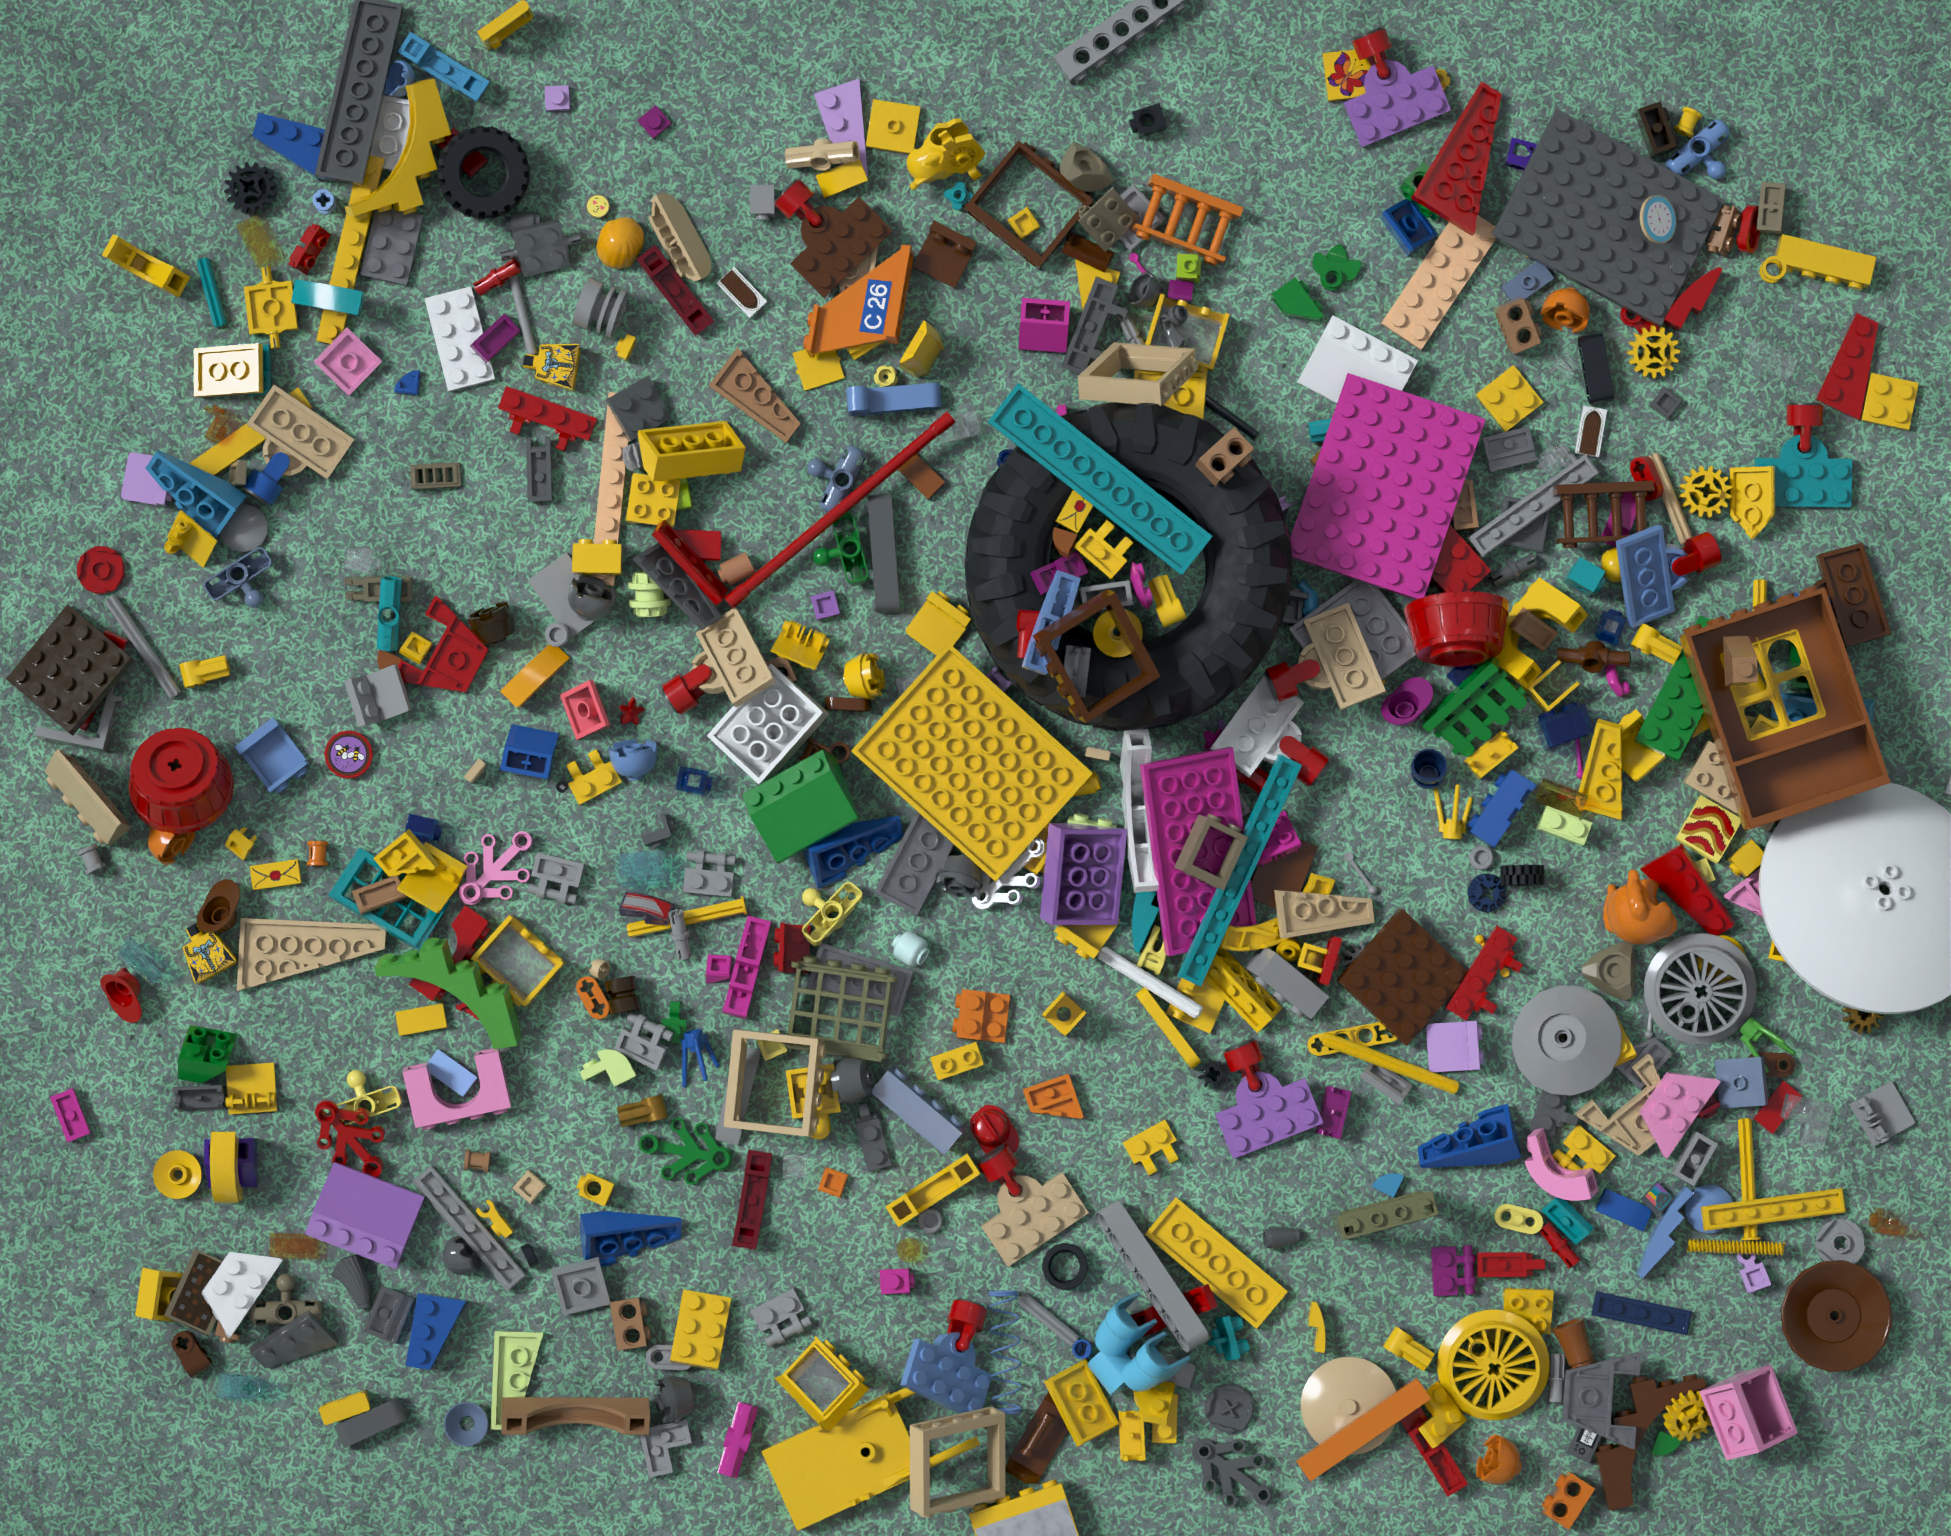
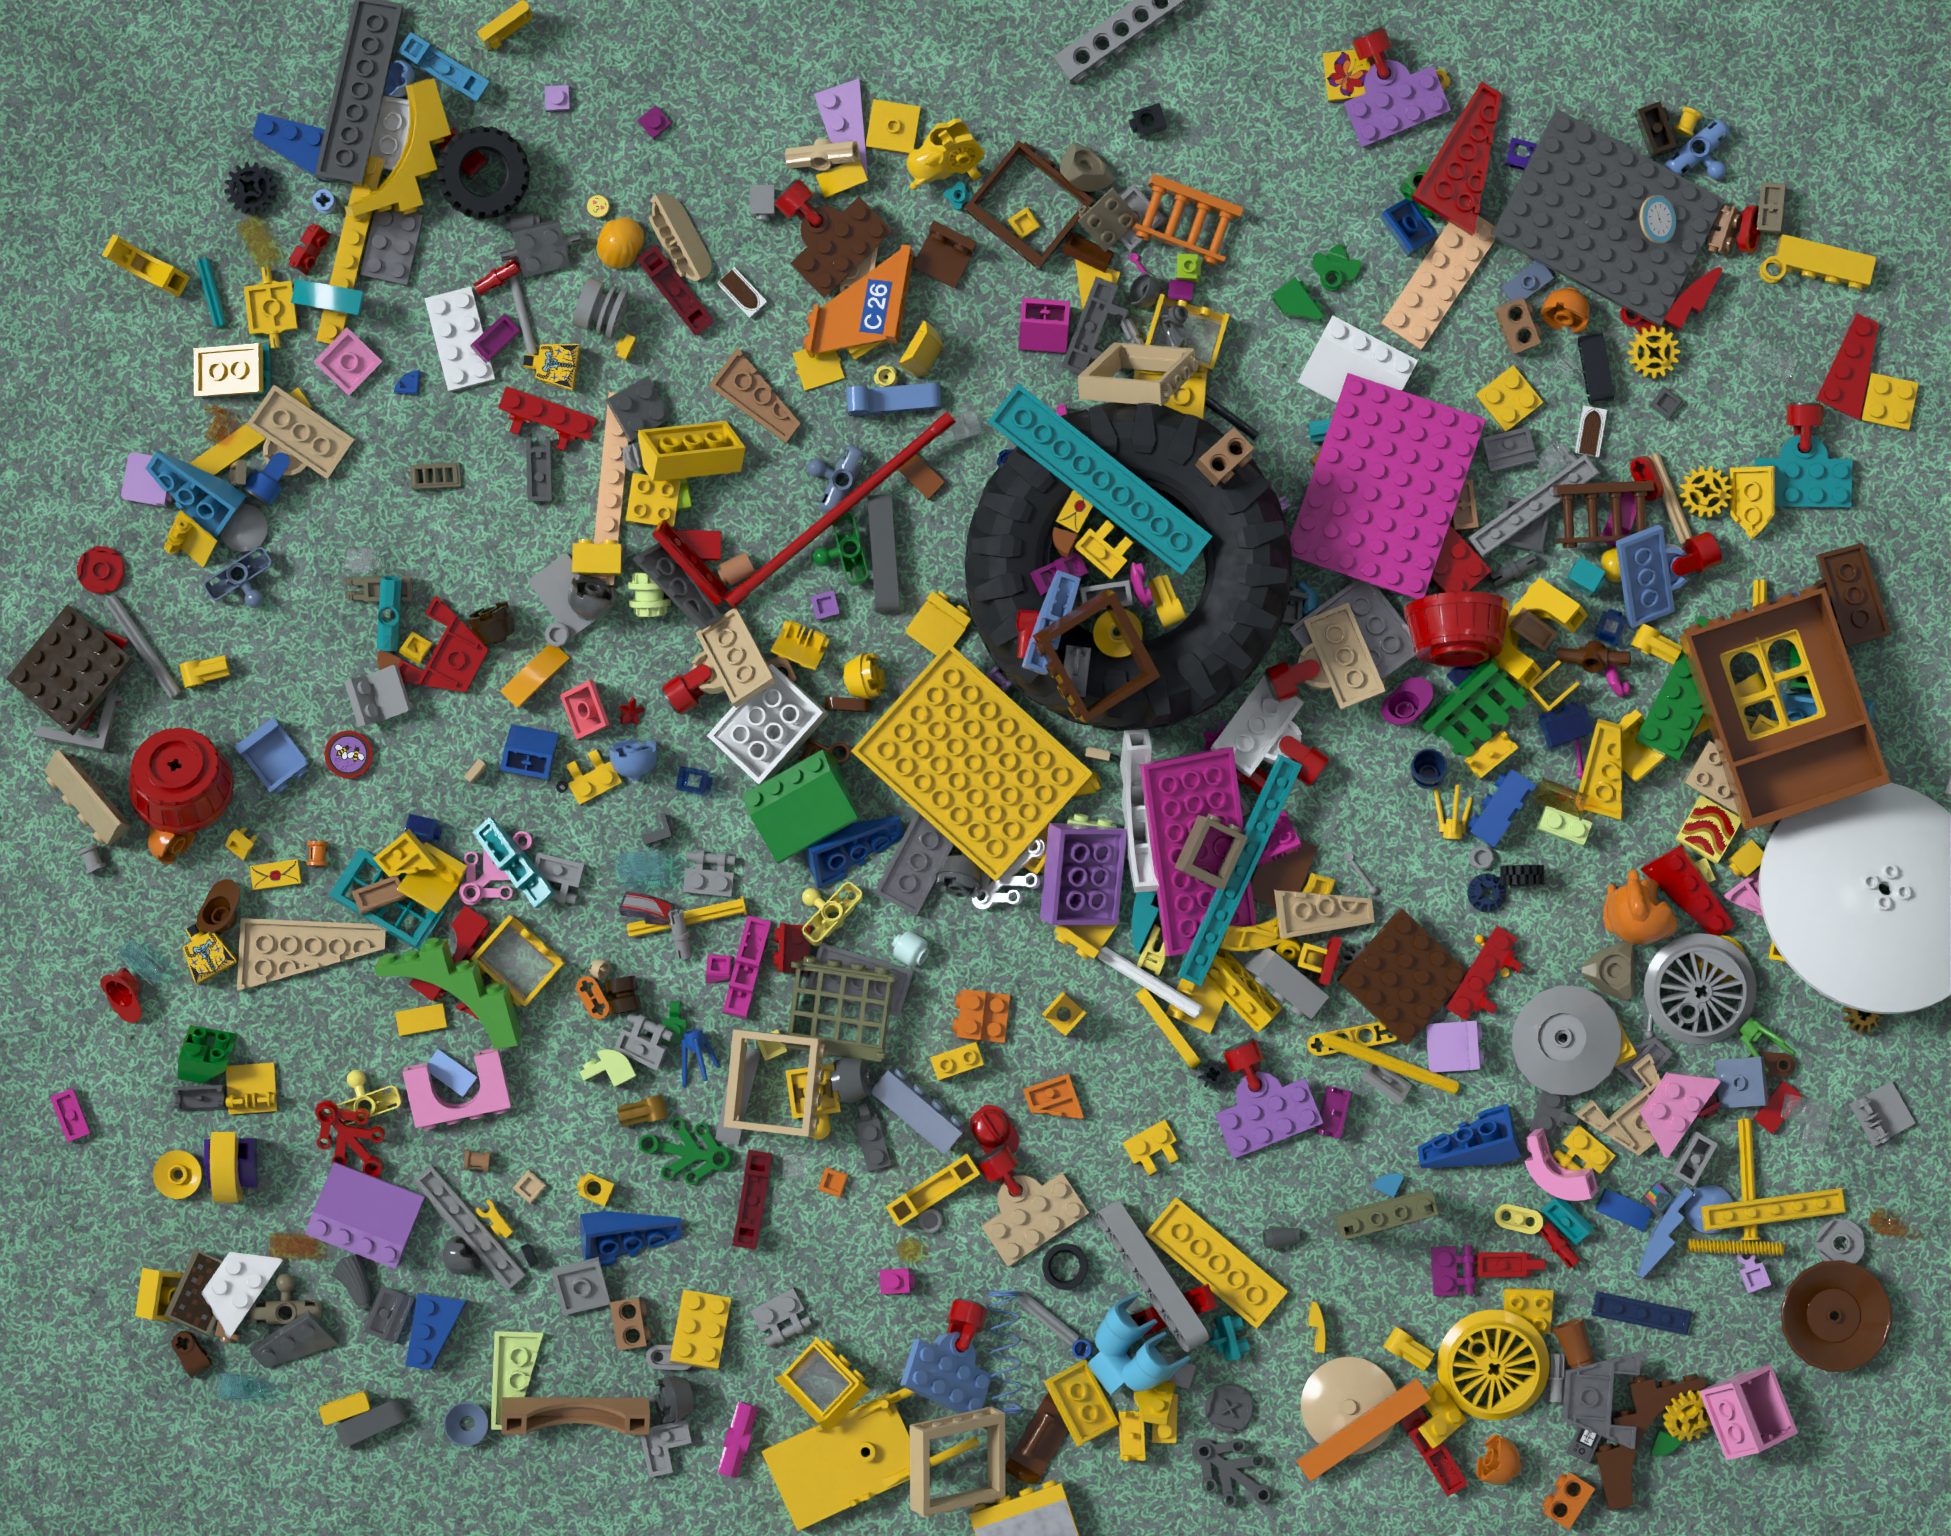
medium nougat slope [1723,636,1758,686] -> none
none -> teal slope [473,817,556,908]

